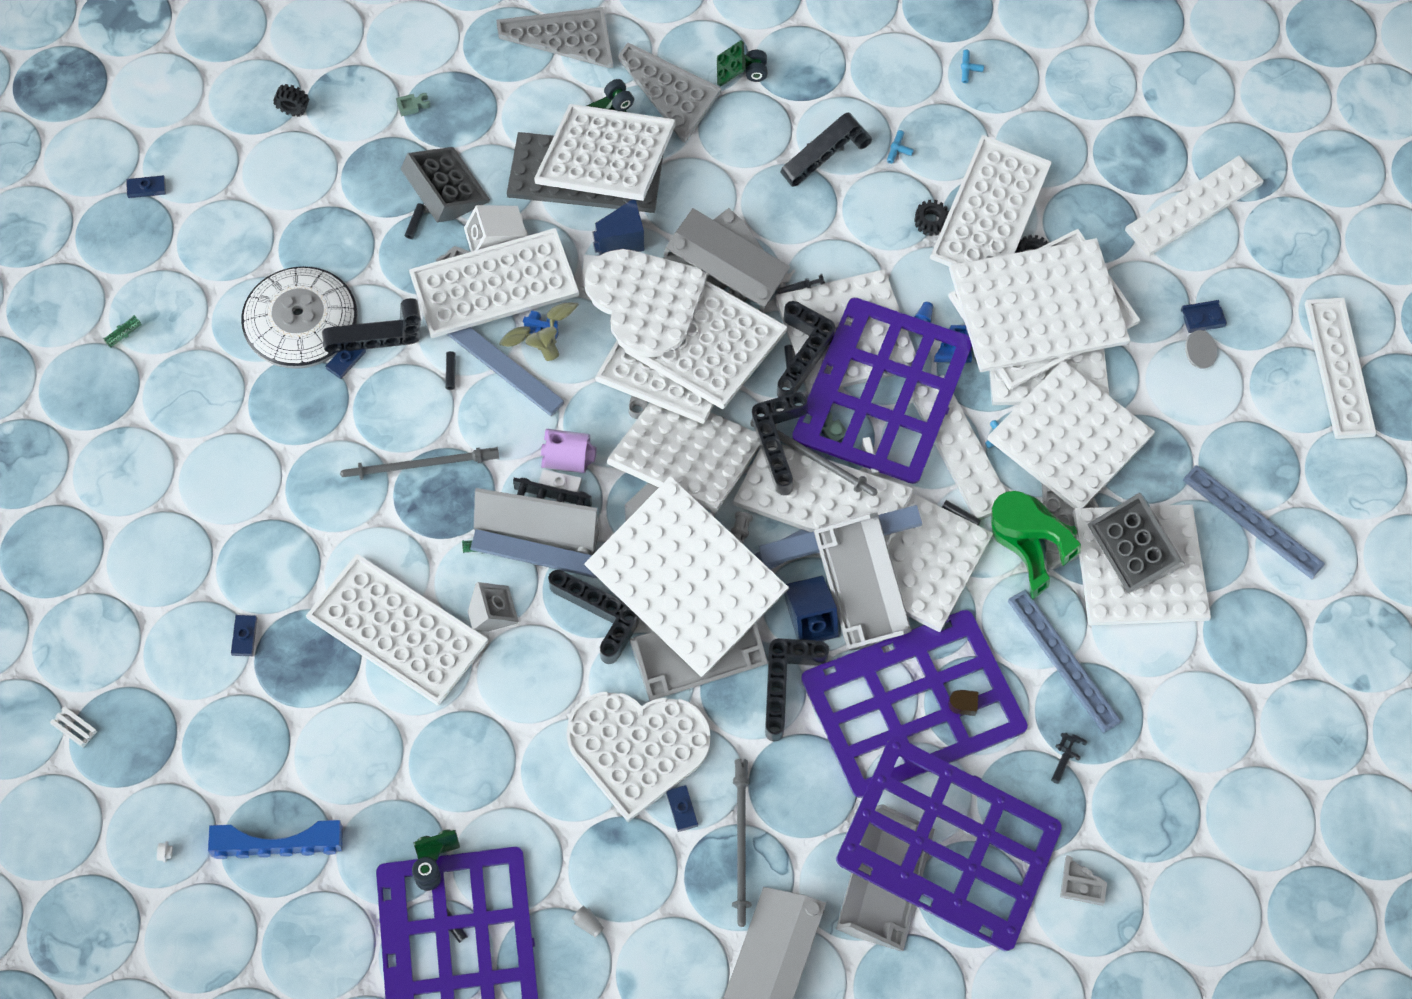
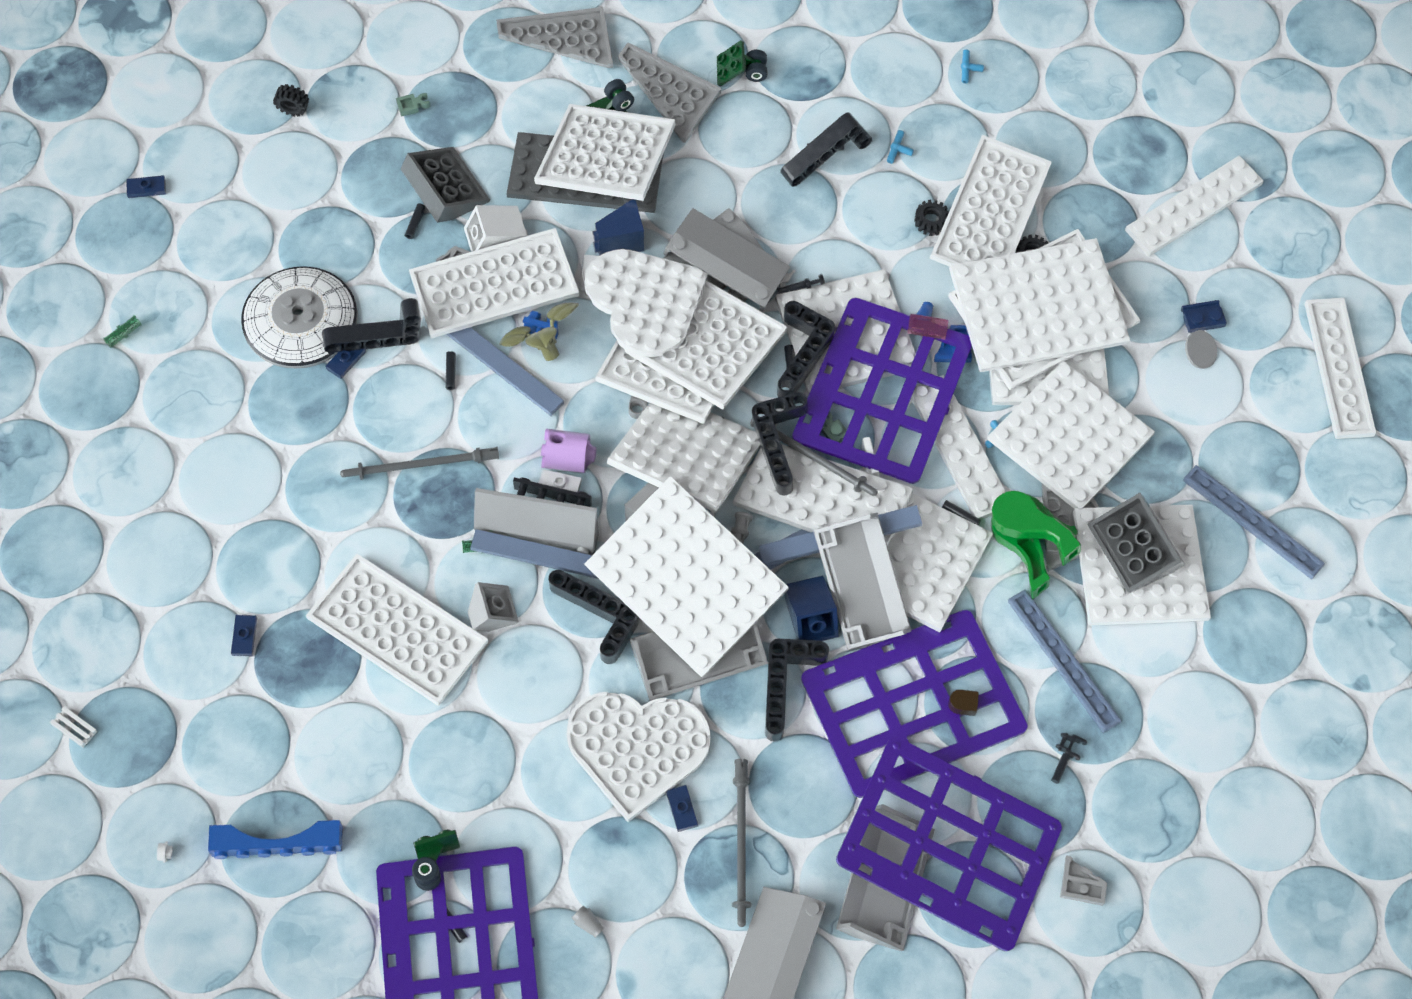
none -> clear pink tile [907,314,949,340]

